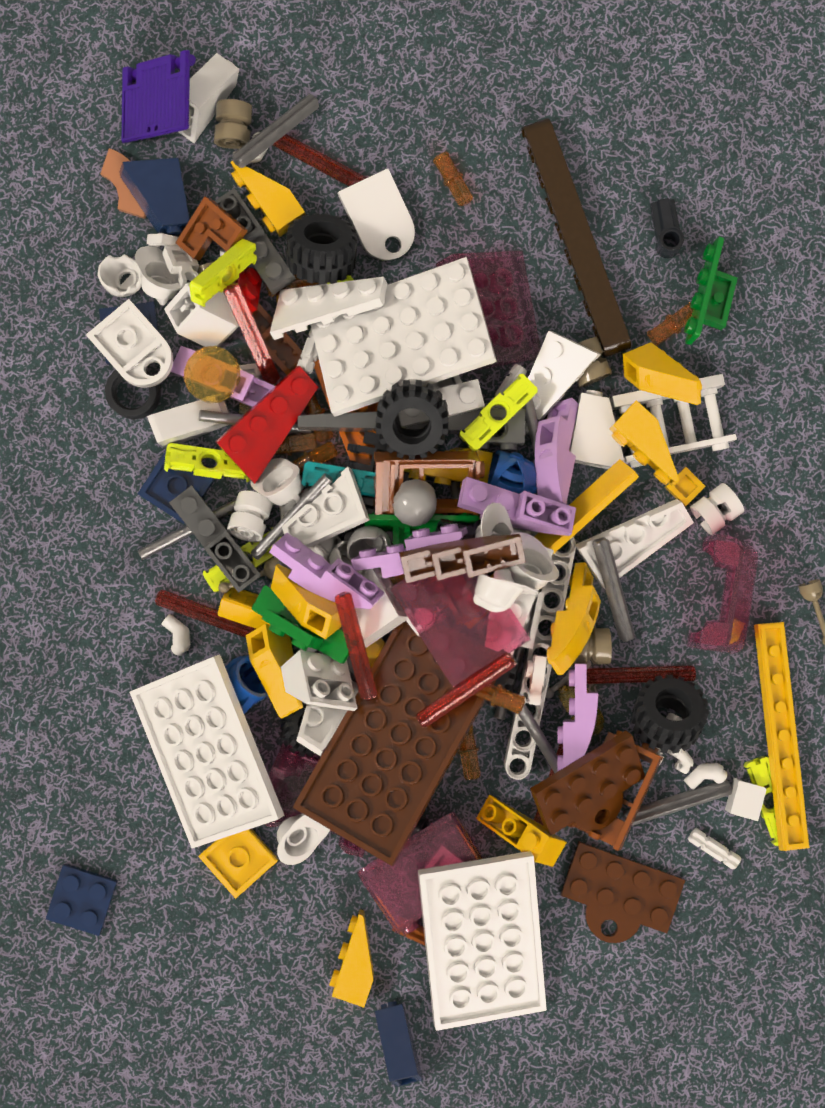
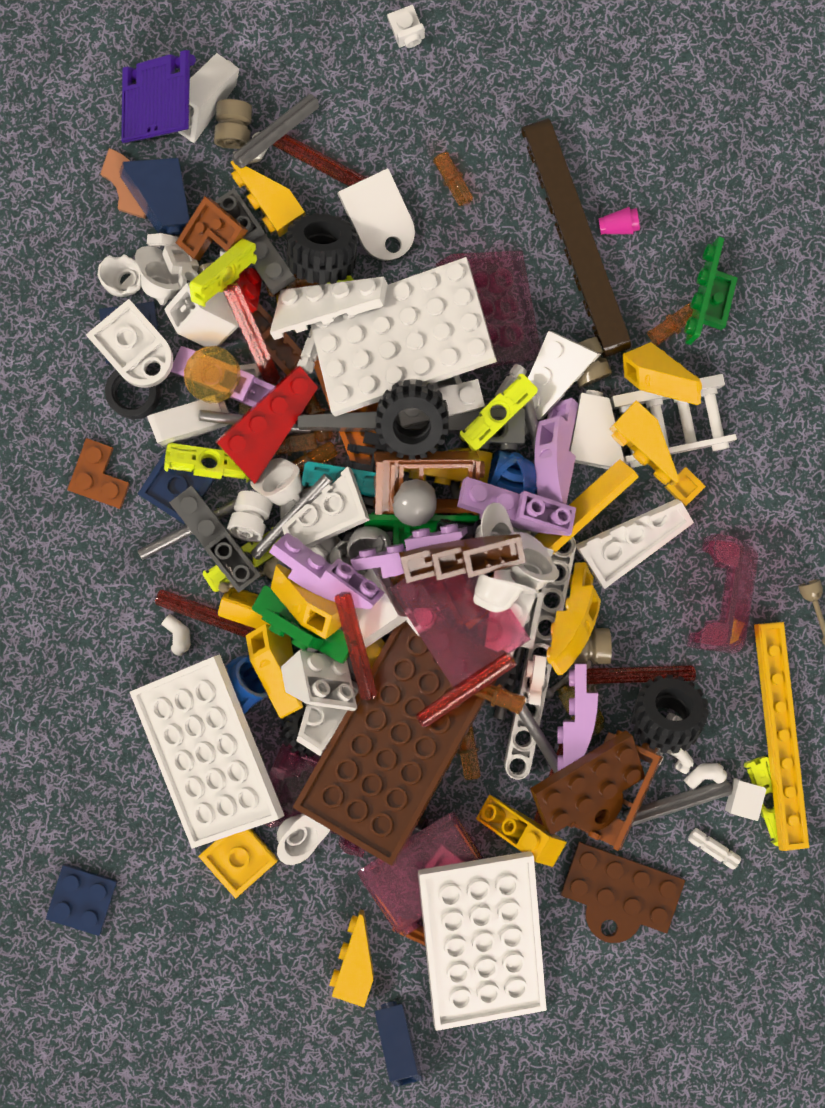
flat silver axle [593,537,635,642] -> none
black piece [650,198,684,259] -> none
white wheel [690,483,744,535] -> none
none -> dark orange plate [67,438,130,509]
none -> white bracket [387,5,425,48]
none -> dark pink cone [598,207,640,235]

